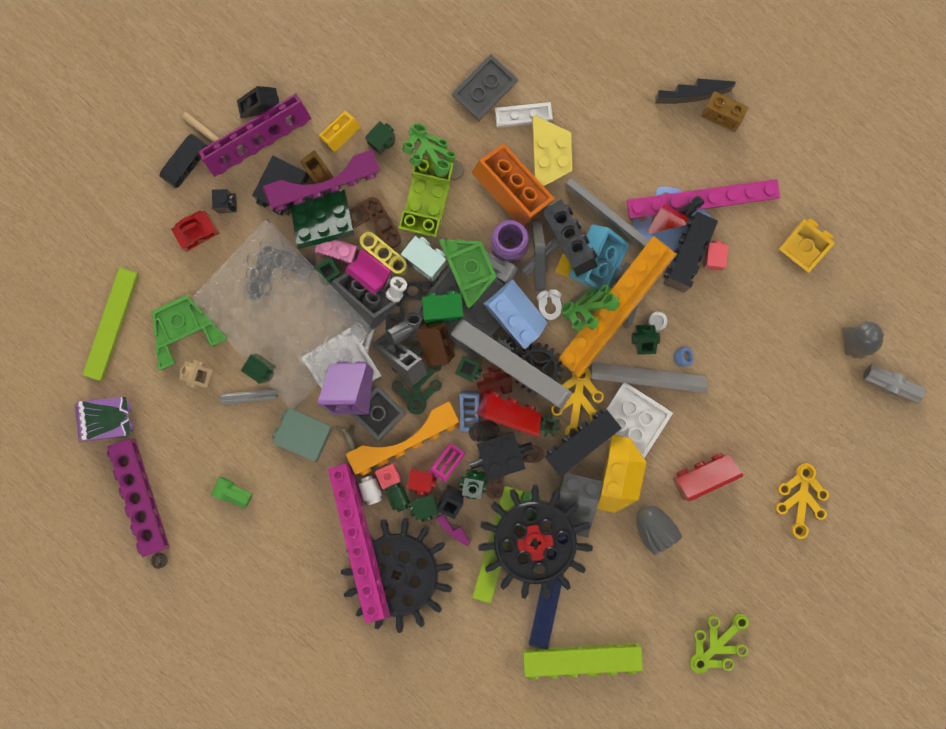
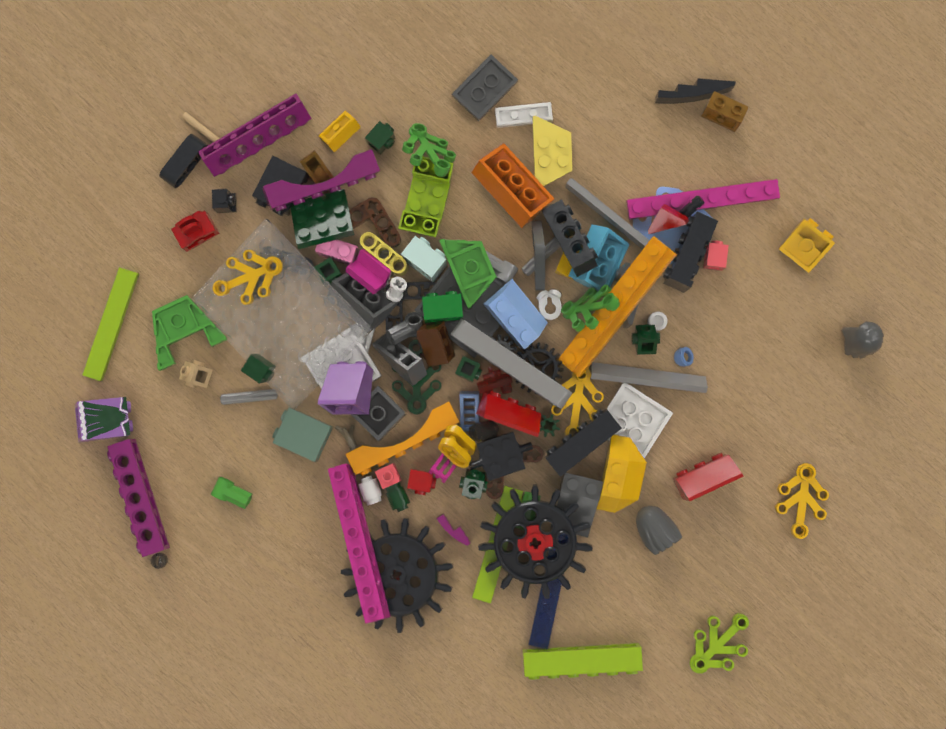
black slope [237,86,279,119] -> none
dark green brick [409,494,439,522] -> none
black brick [437,485,464,519] -> none
dark tan tile [451,160,464,180] -> none
medium lavender piece [491,220,529,263] -> none
light grey piece [863,364,925,404] -> none
none -> yellow plant [213,250,283,305]
none -> yellow brick [438,425,477,468]

